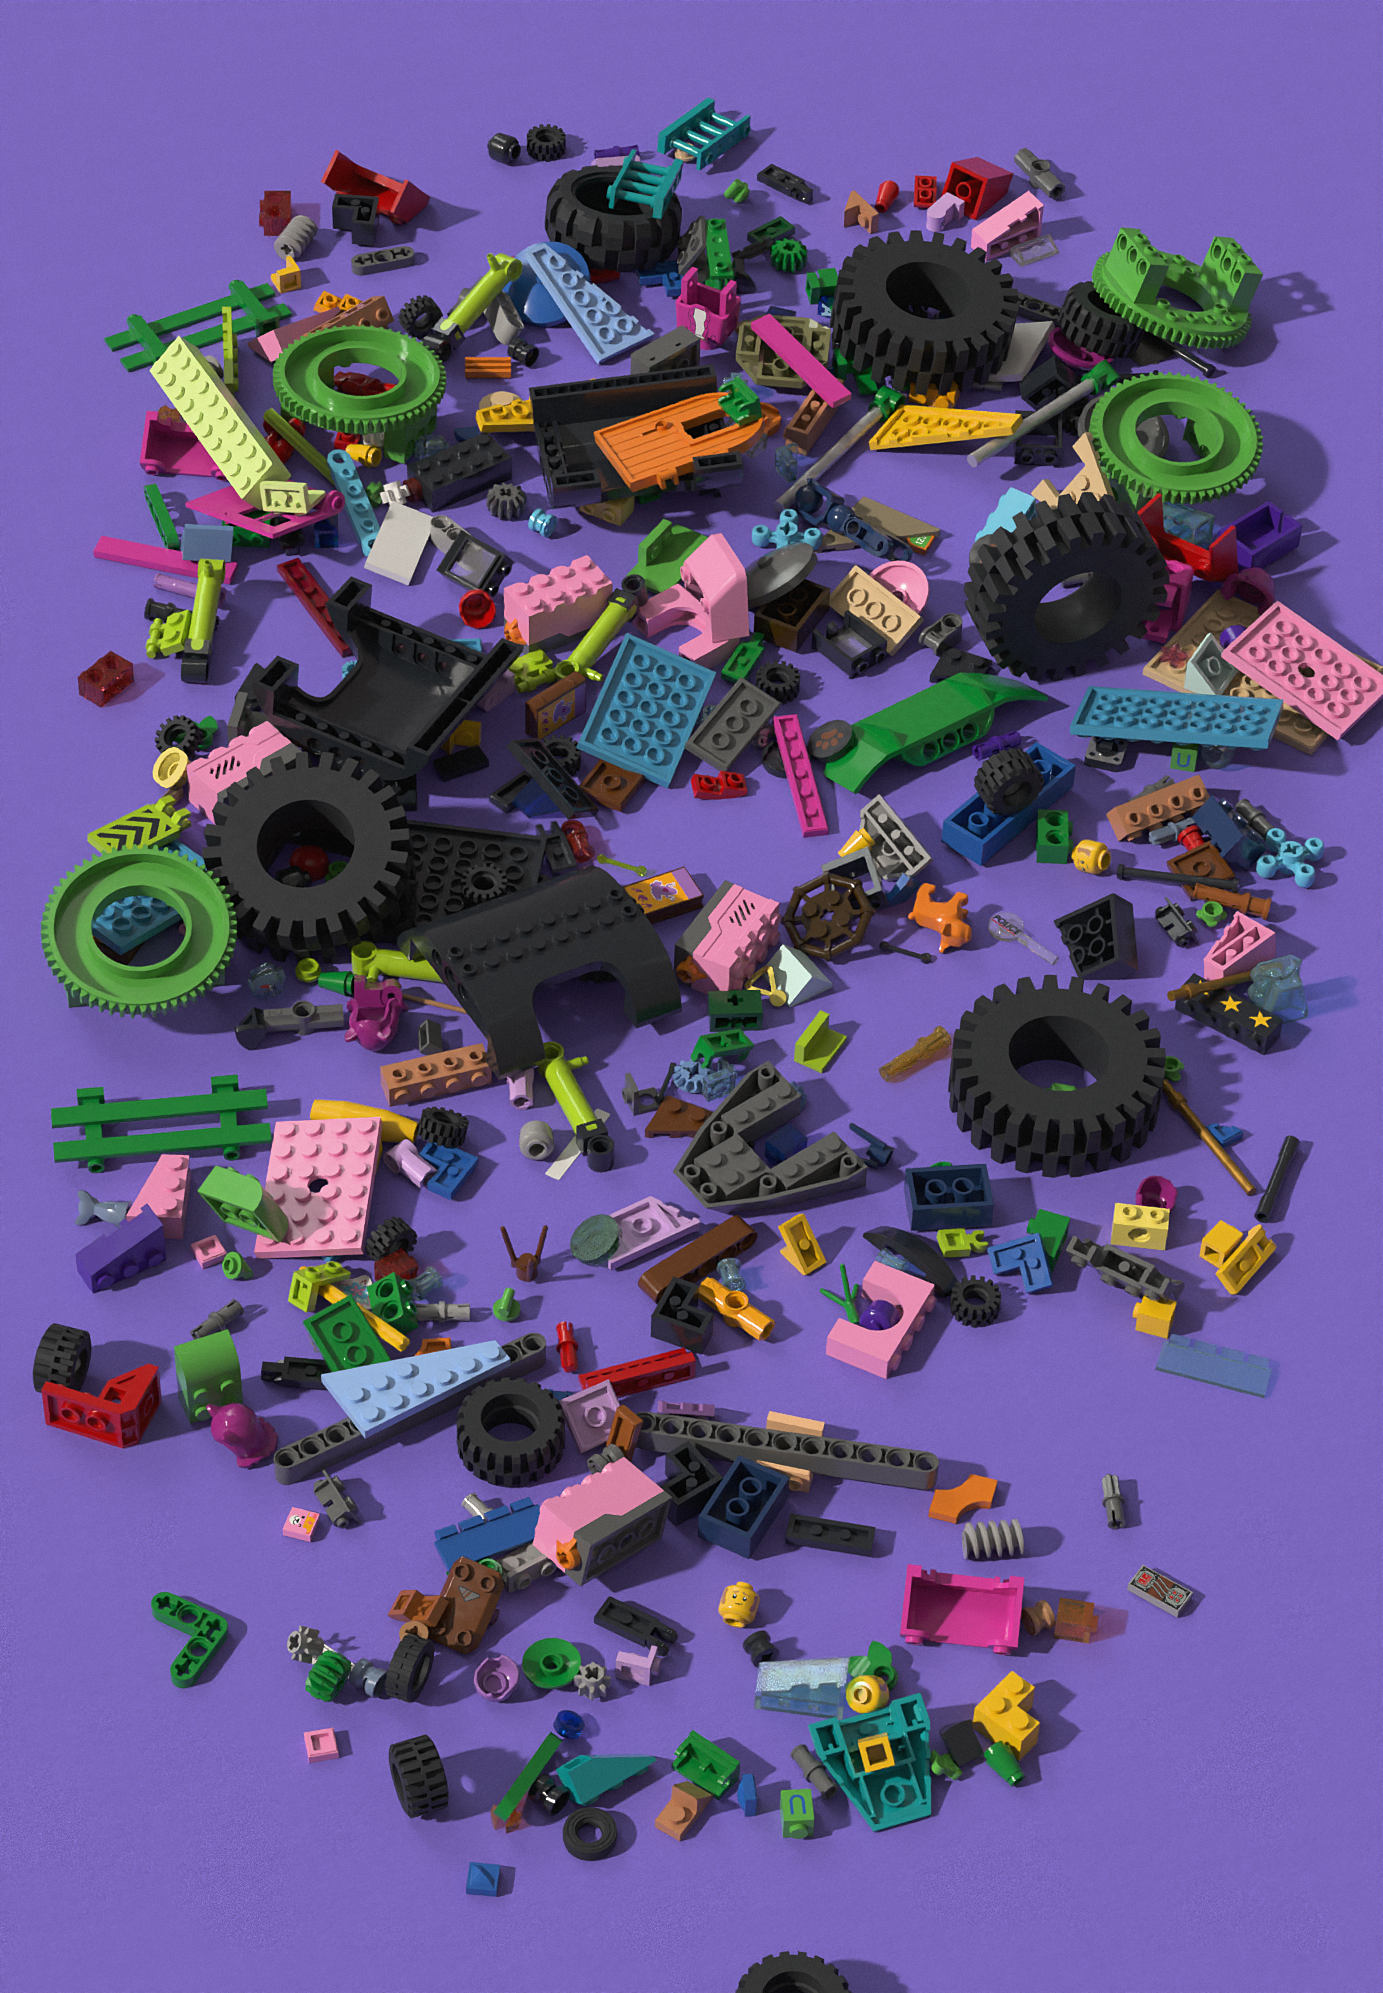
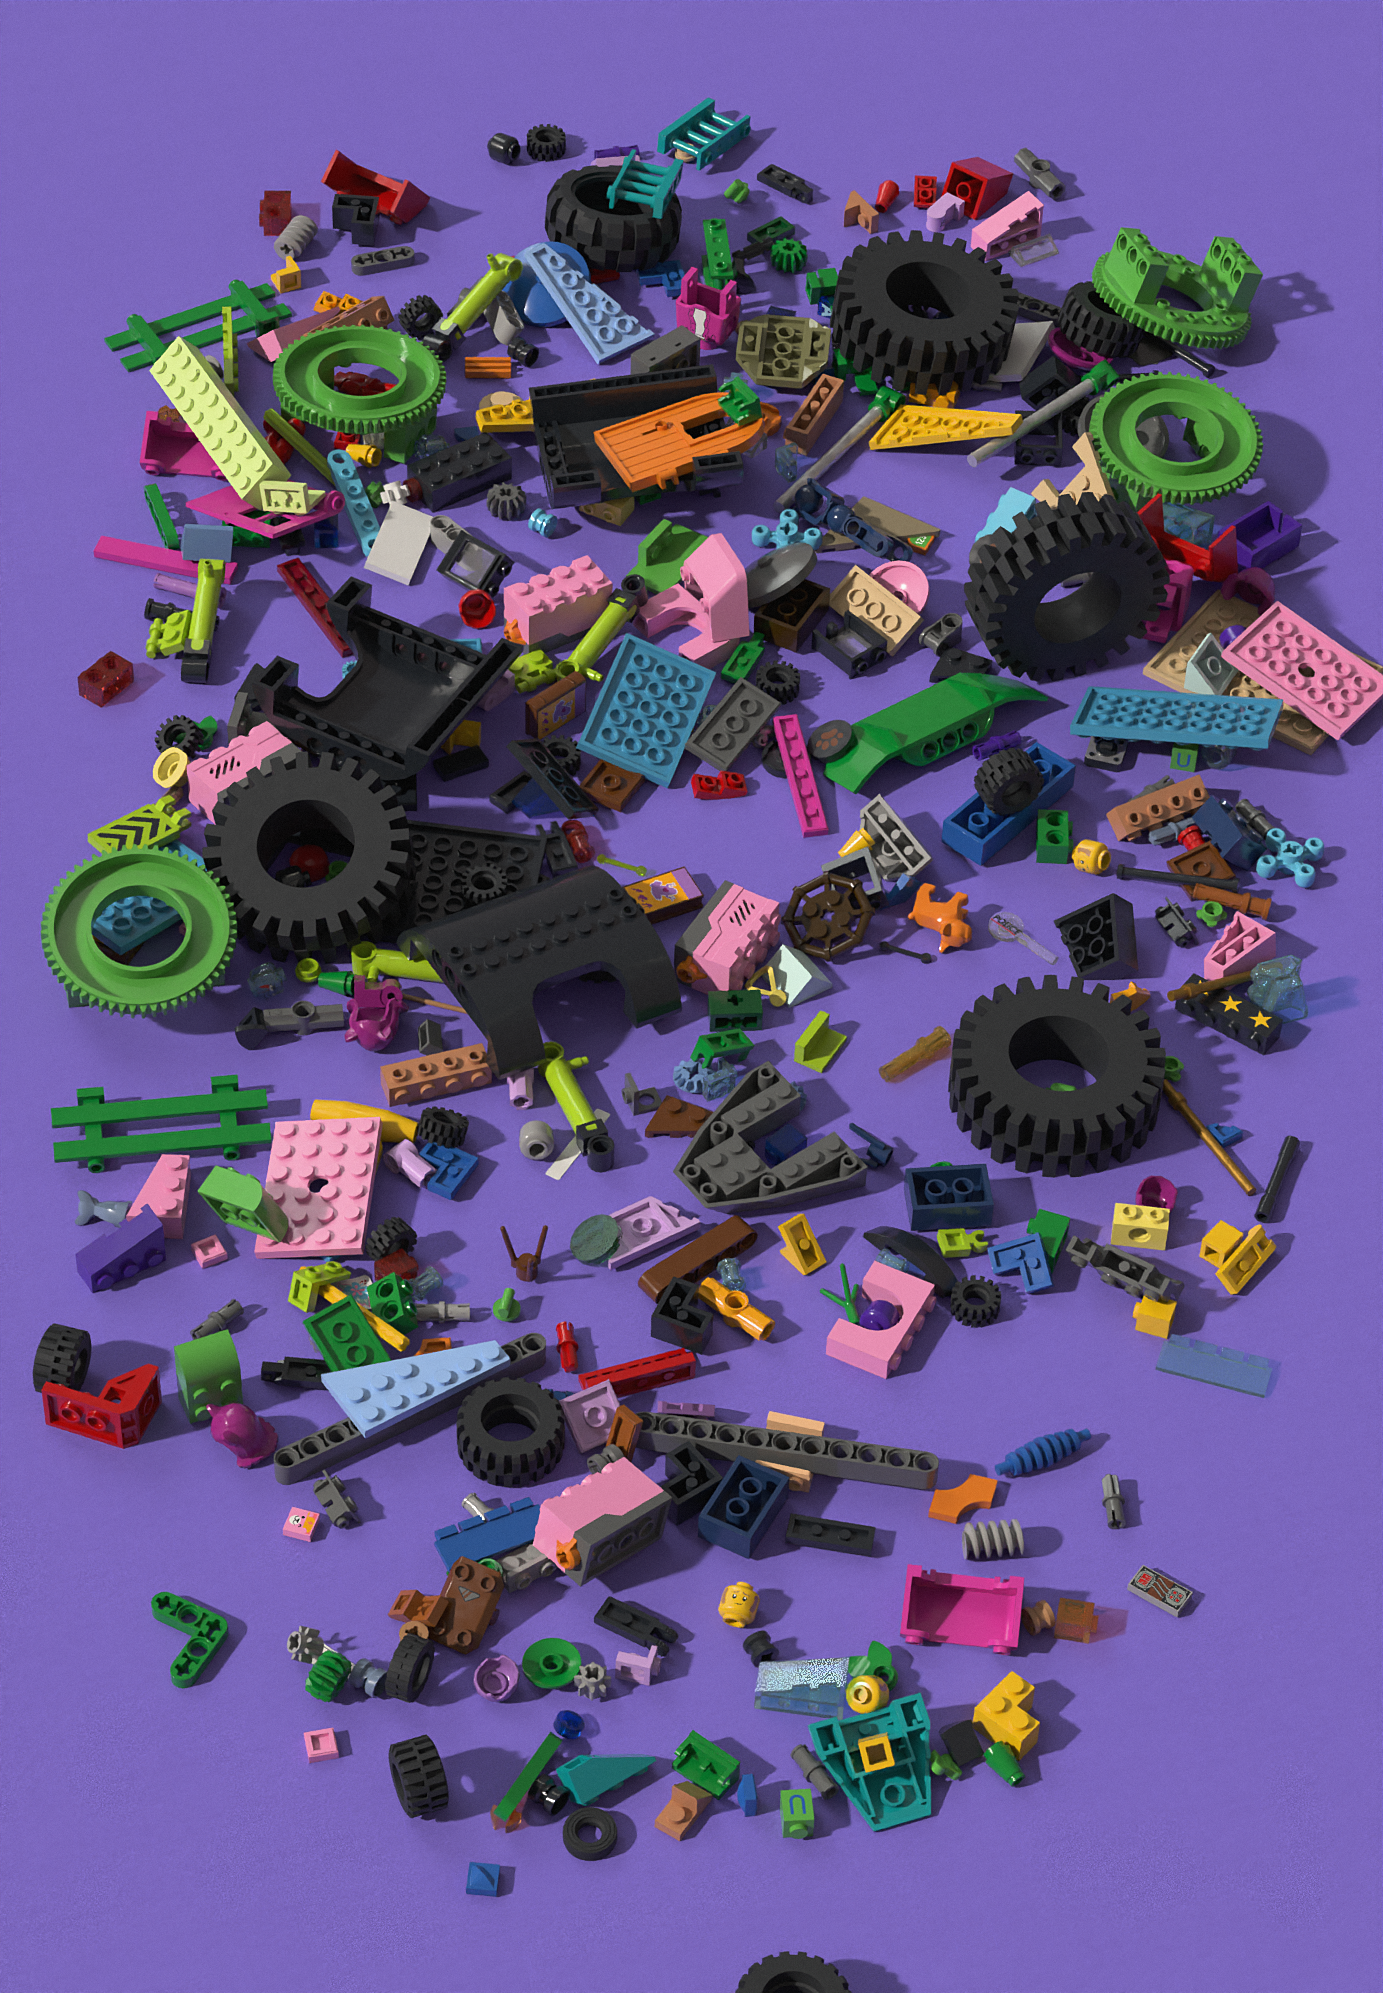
bright green plate [222,1252,254,1279] -> none
black hinge [654,1062,677,1103] -> none
dark grey bracket [676,215,706,283] -> none
dark pink tile [751,314,852,408] -> none
clear pink plant [1159,644,1188,668] -> none
none -> blue piece [995,1428,1091,1476]
none -> light orange slope [1110,981,1151,1011]

